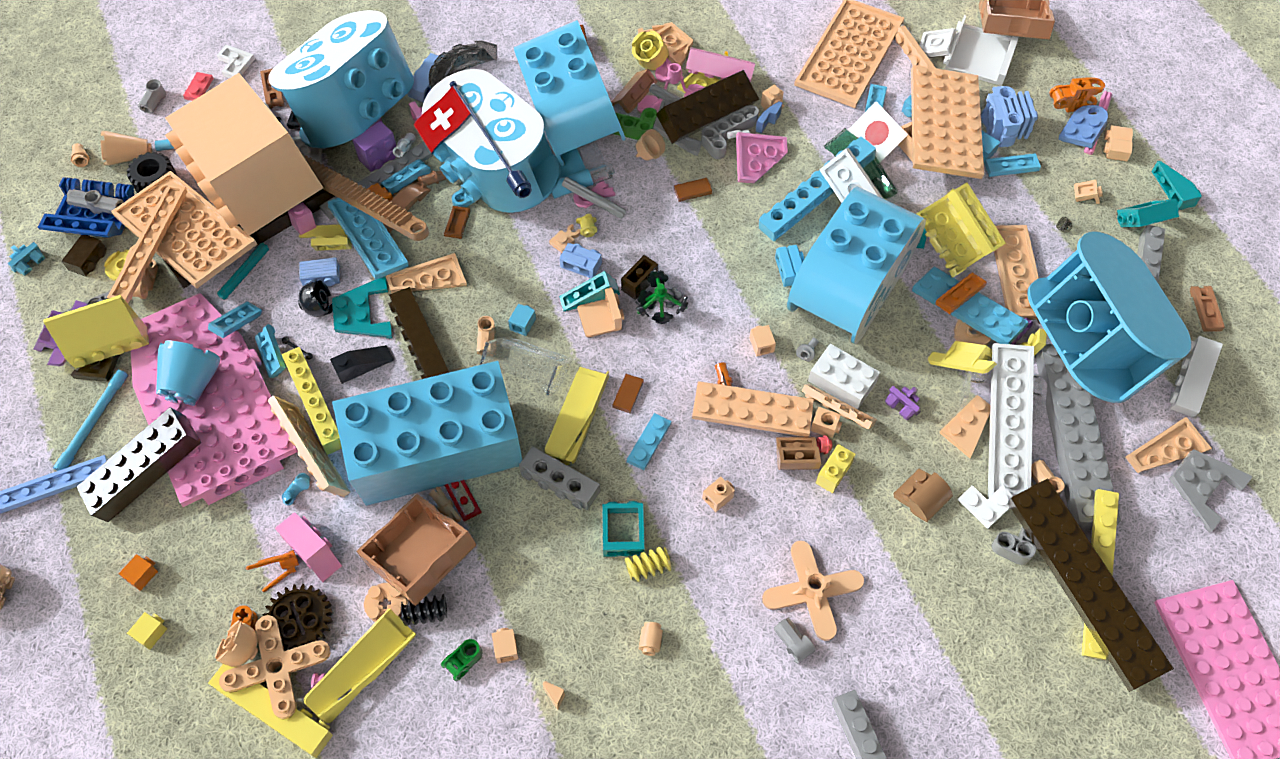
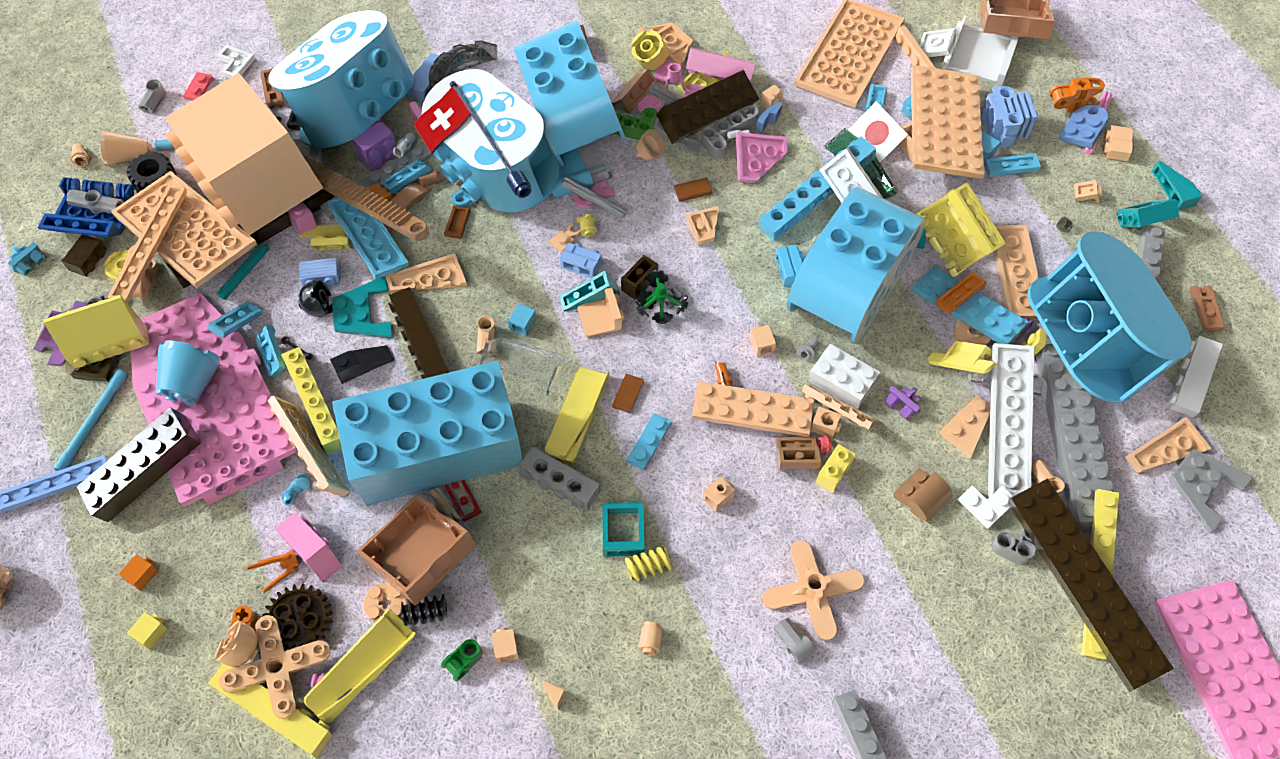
none -> light nougat wing [686,206,719,246]

